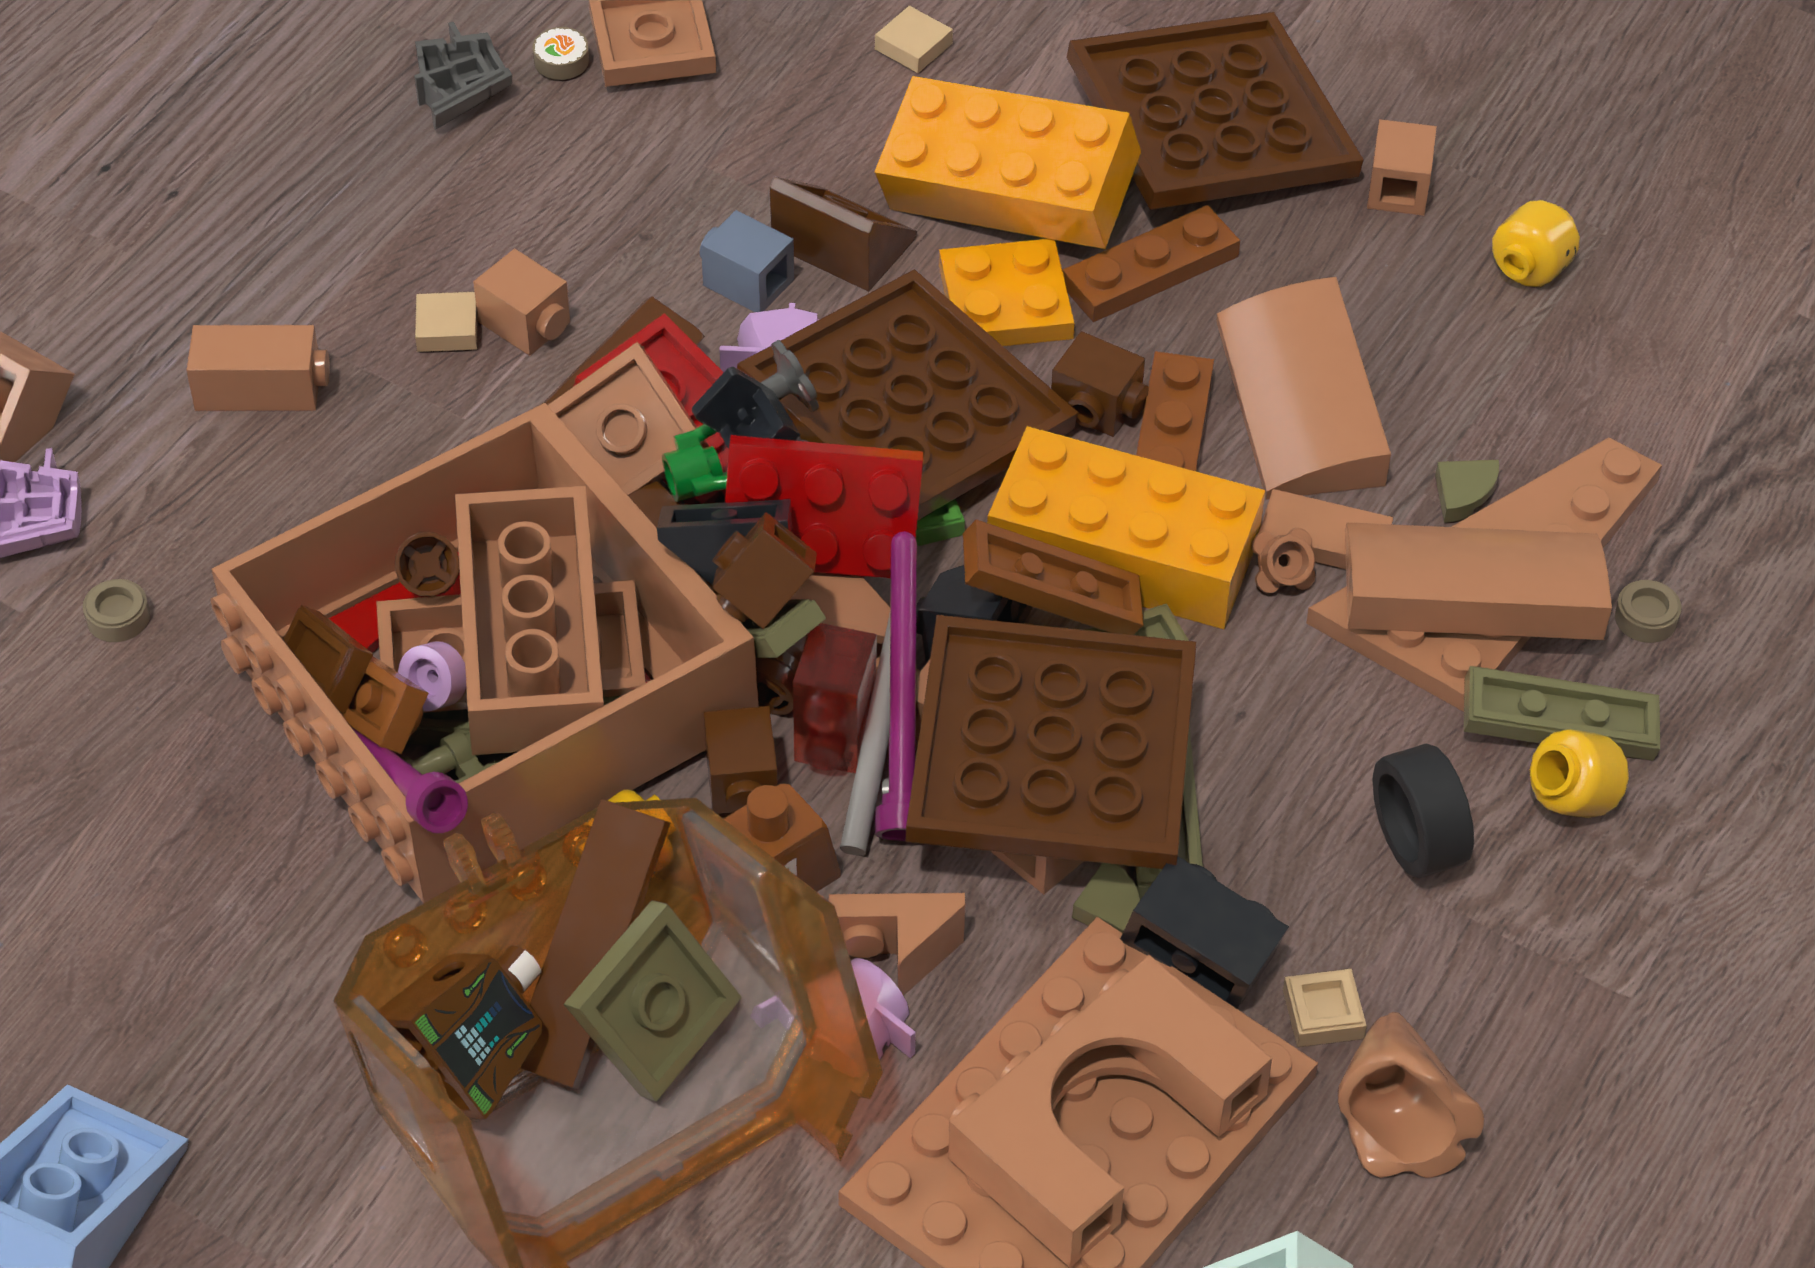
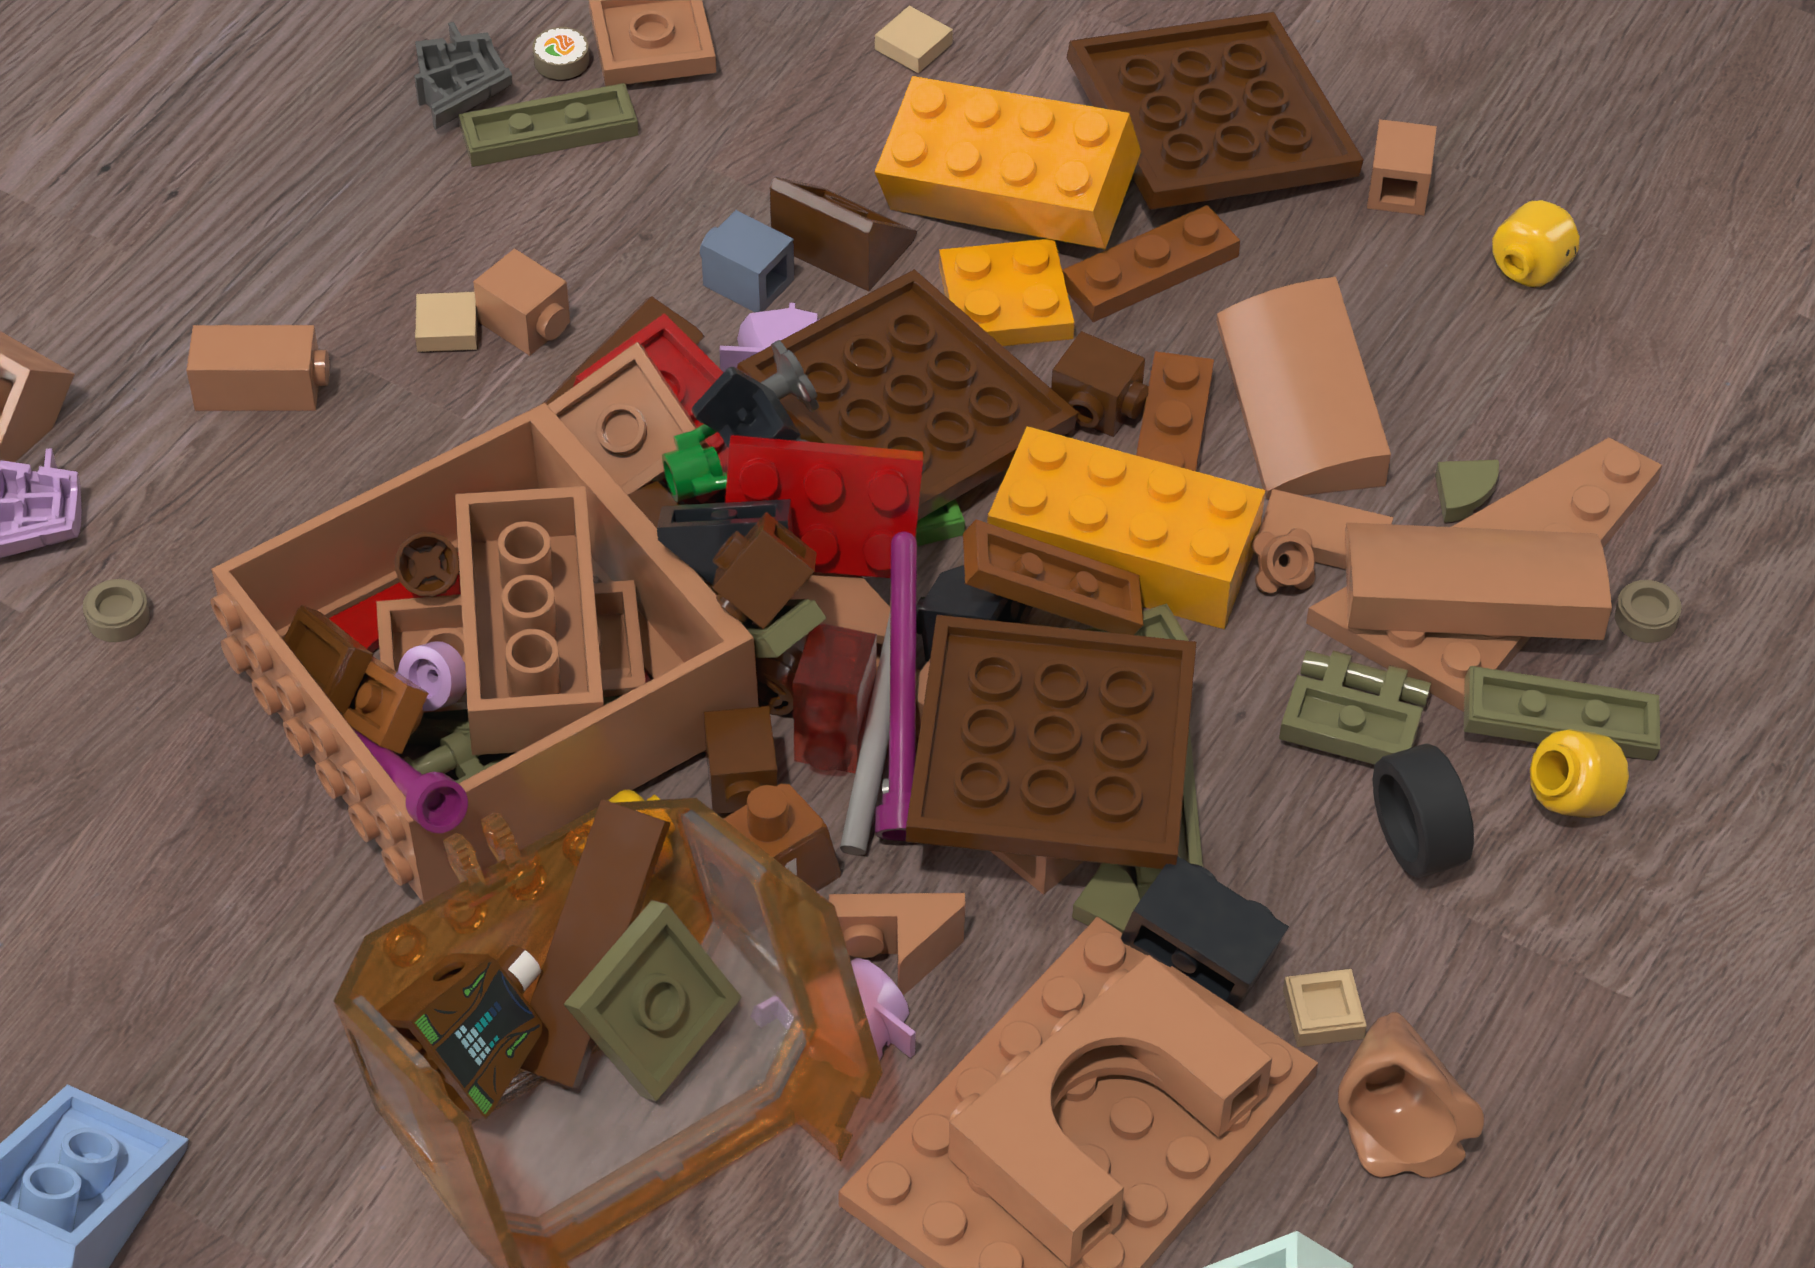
none -> olive tile [459,83,639,167]
none -> olive plate [1279,650,1432,765]

